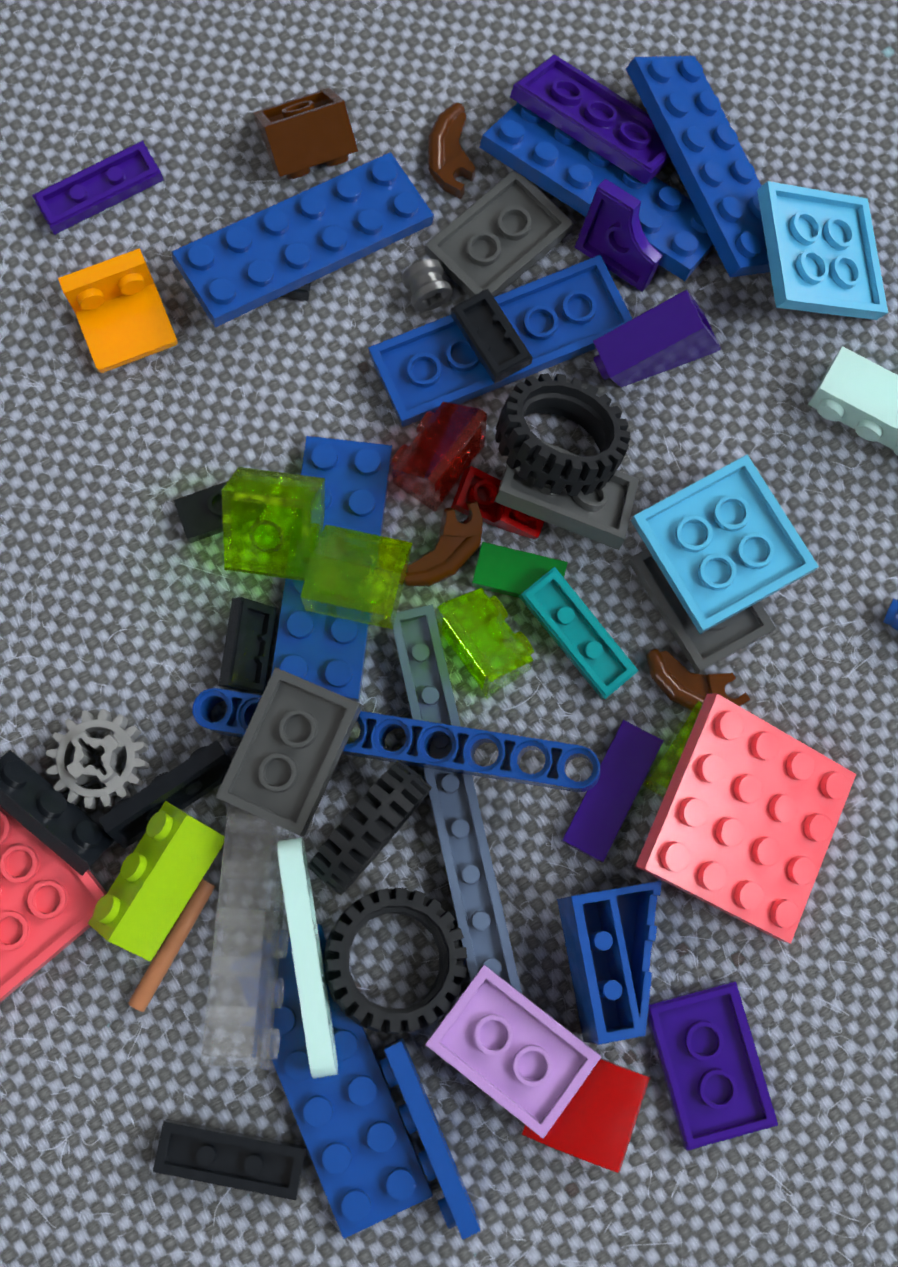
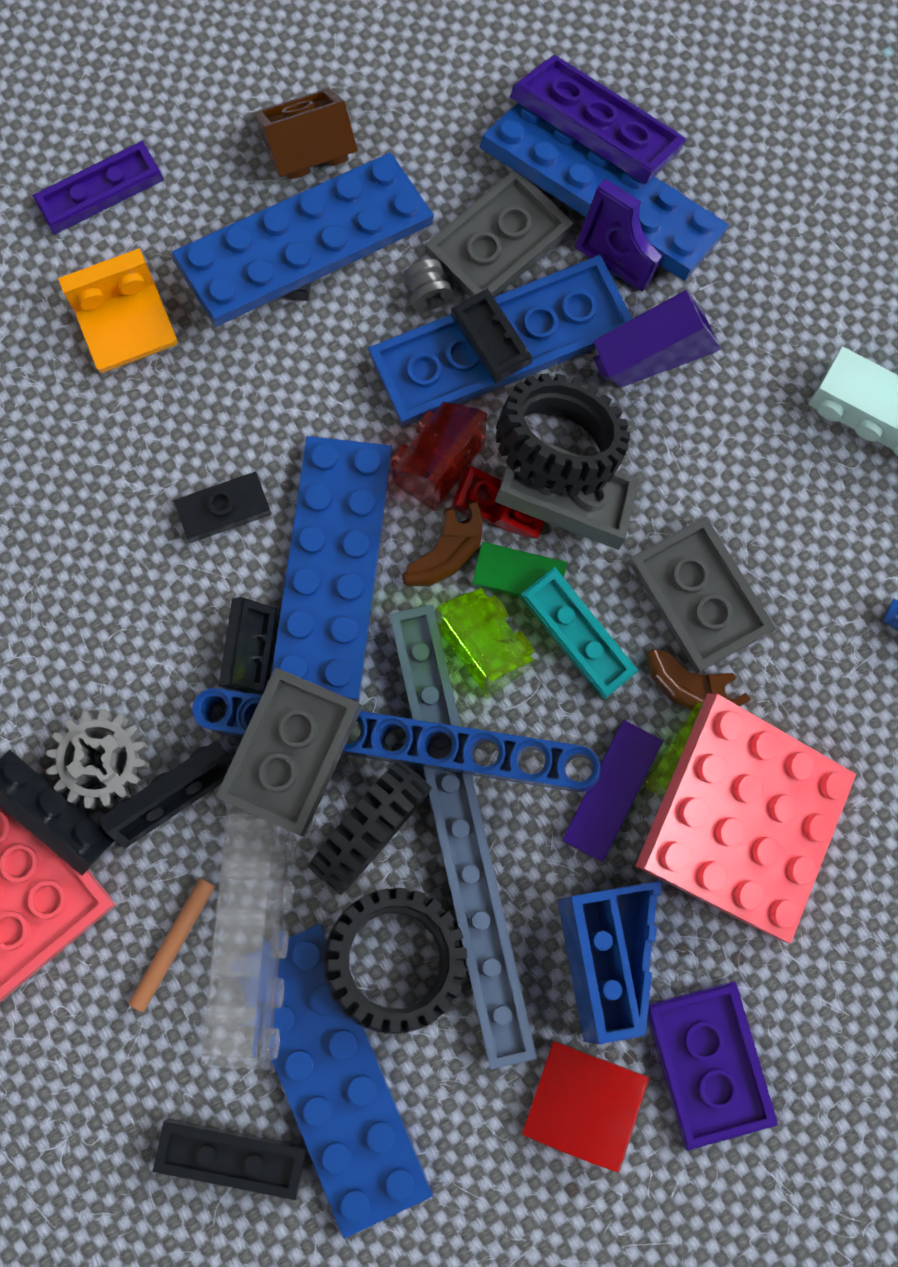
lime brick [88,801,227,962] -> none
clear neon green slope [222,467,325,582] -> none
light aqua beam [277,837,338,1079] -> none
clear neon green slope [300,524,413,629] -> none
blue plate [380,1038,481,1239] -> none
lavender plate [425,965,601,1139] -> none
reddish brown piece [428,102,476,199] -> none
blue plate [626,56,770,278] -> none
medium azure plate [631,454,819,634] -> none
medium azure plate [757,181,888,320] -> none

